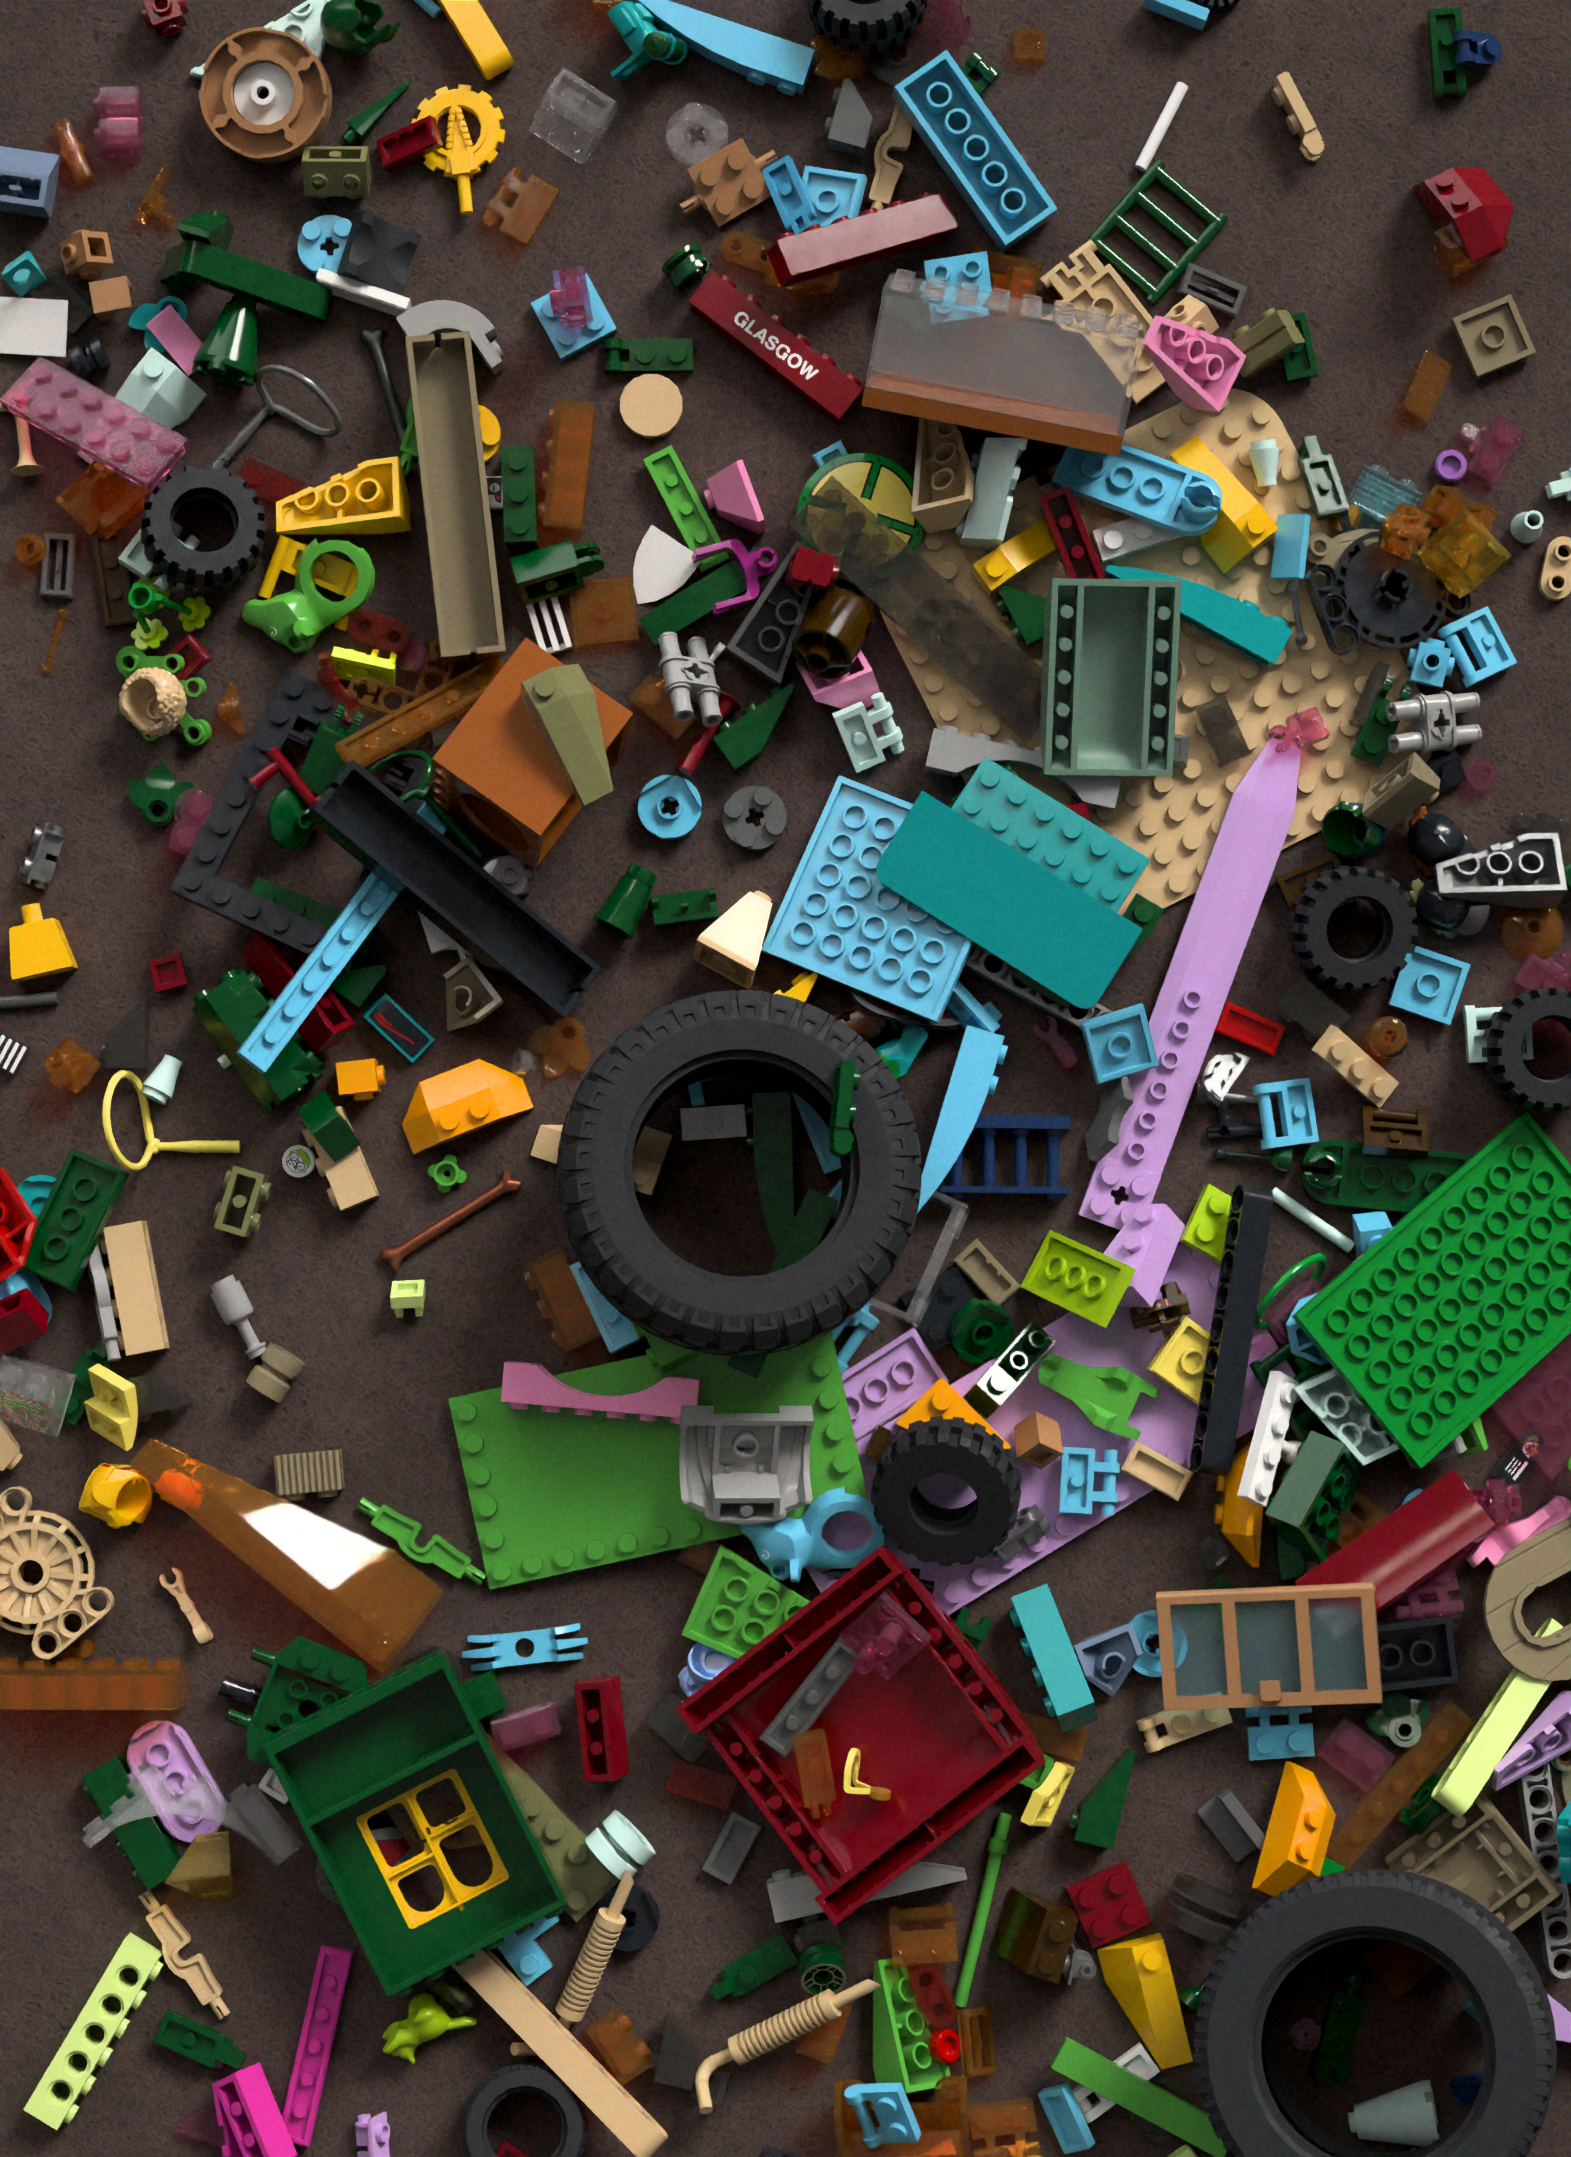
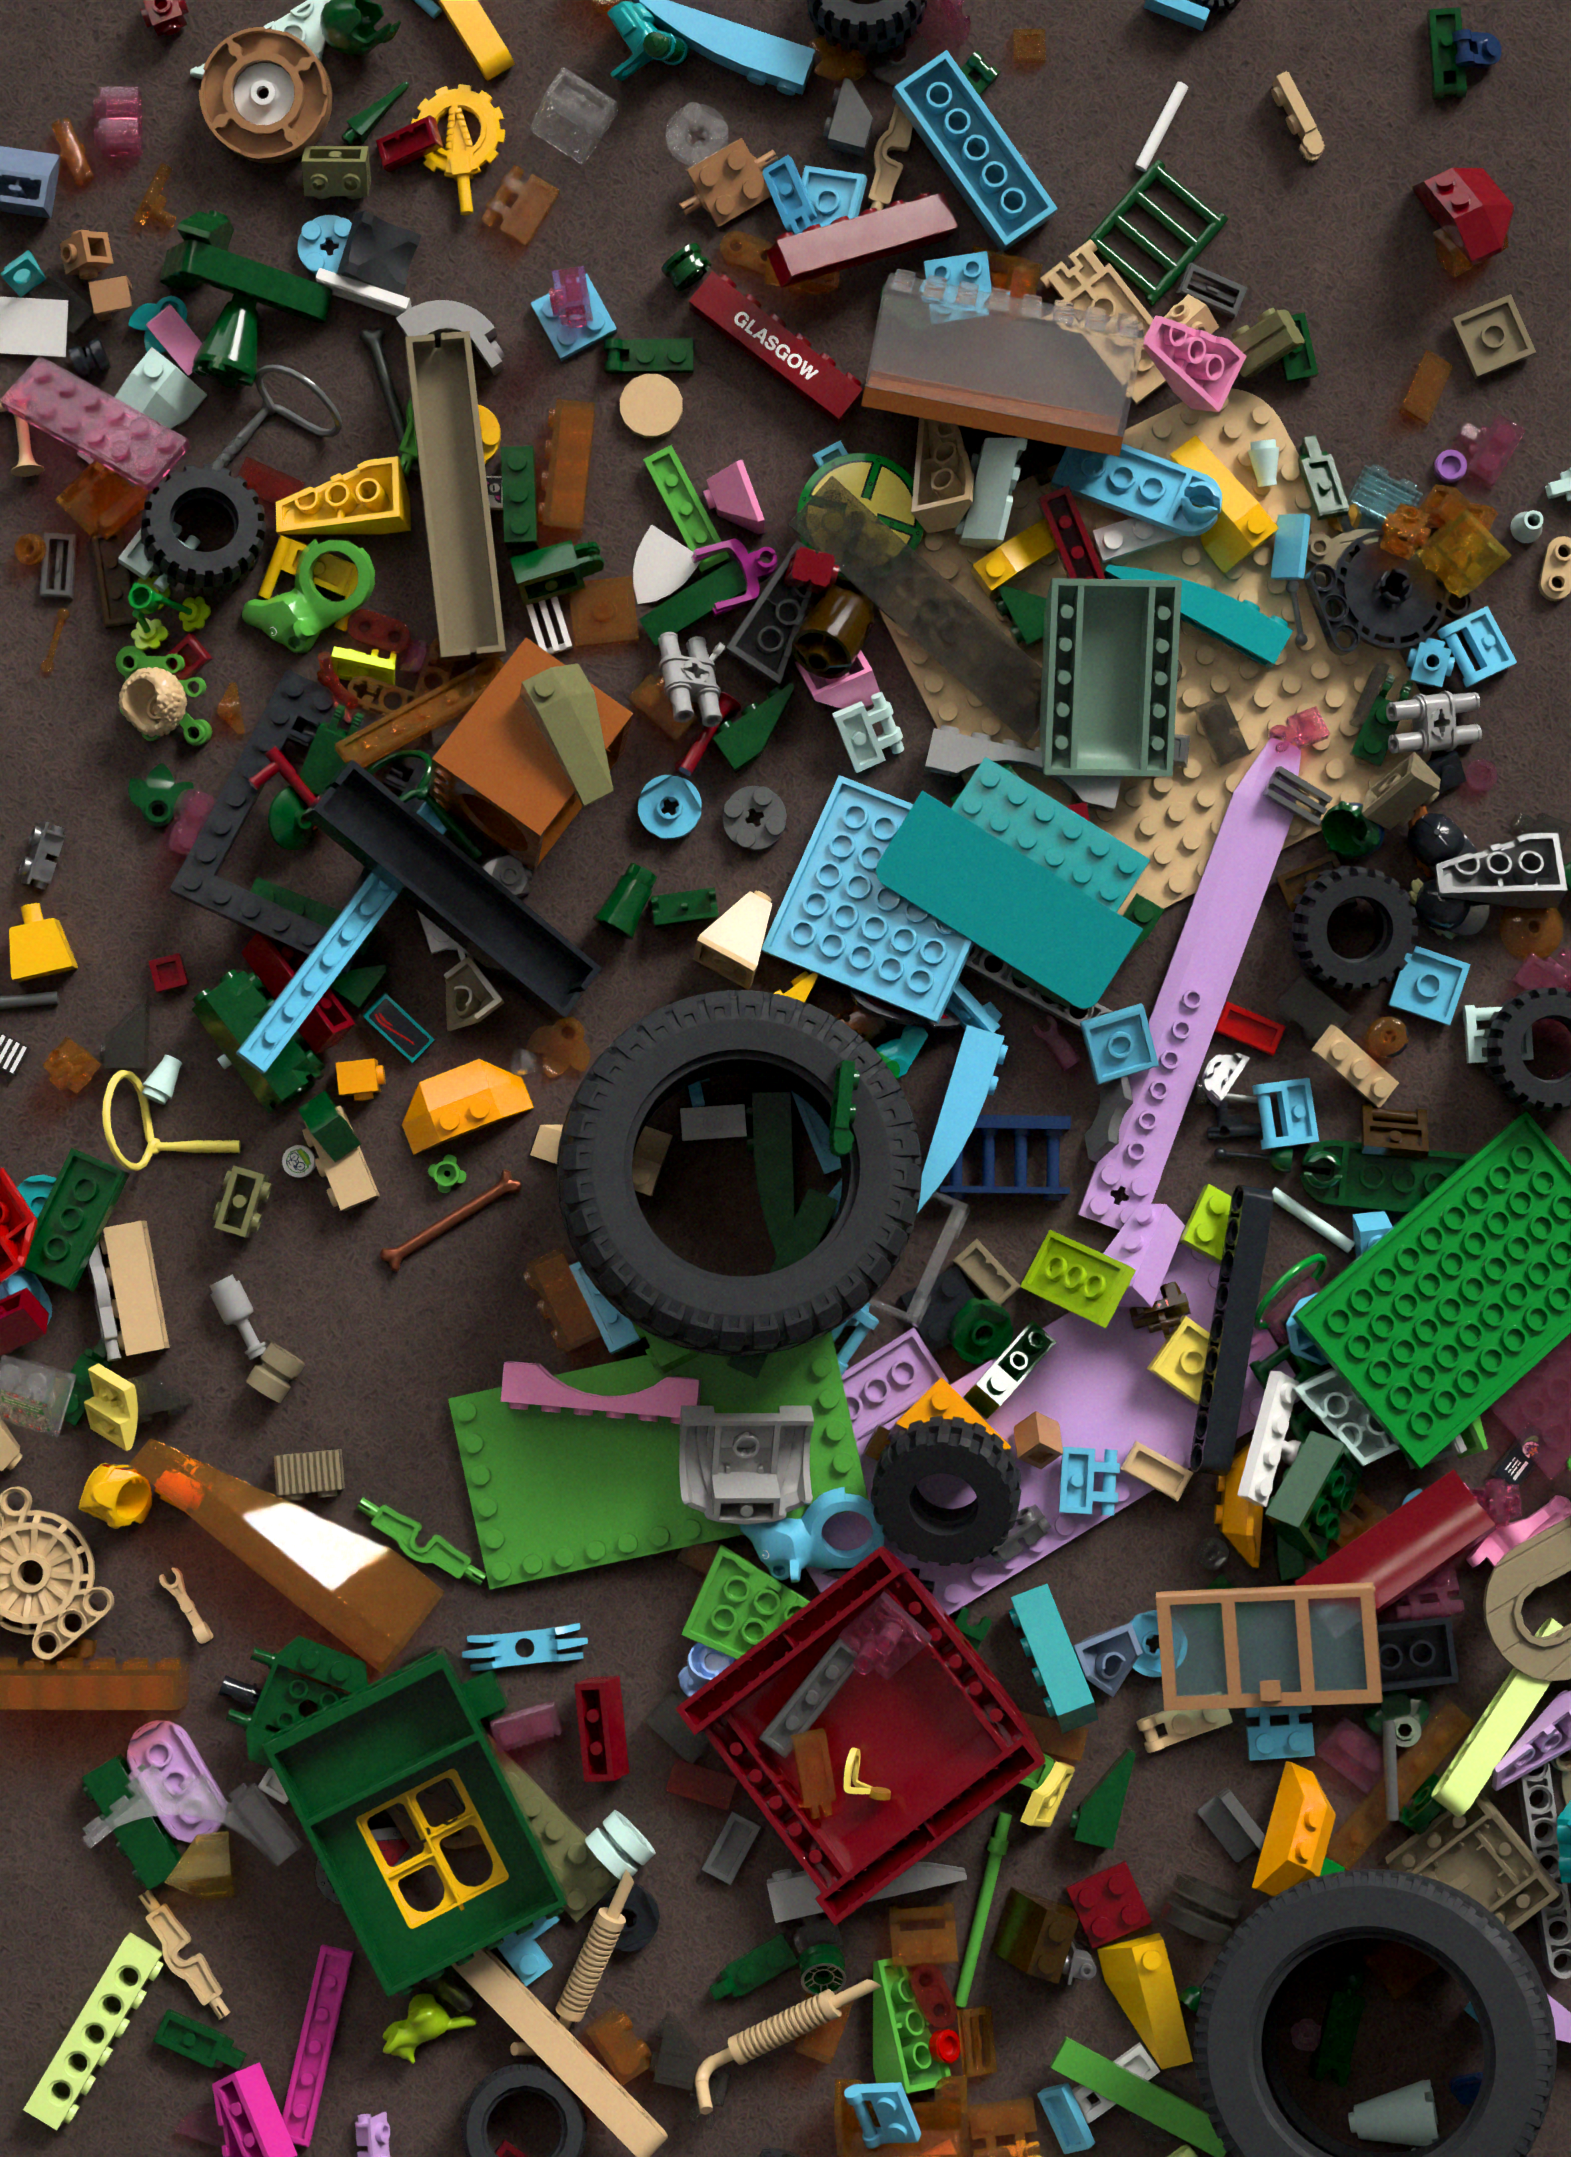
yellowish green tile [390,1279,426,1318] -> none
bright green animal [1037,1353,1160,1441] -> none
none -> dark grey tile [1263,766,1333,826]
none -> dark grey bar [1382,1720,1399,1821]

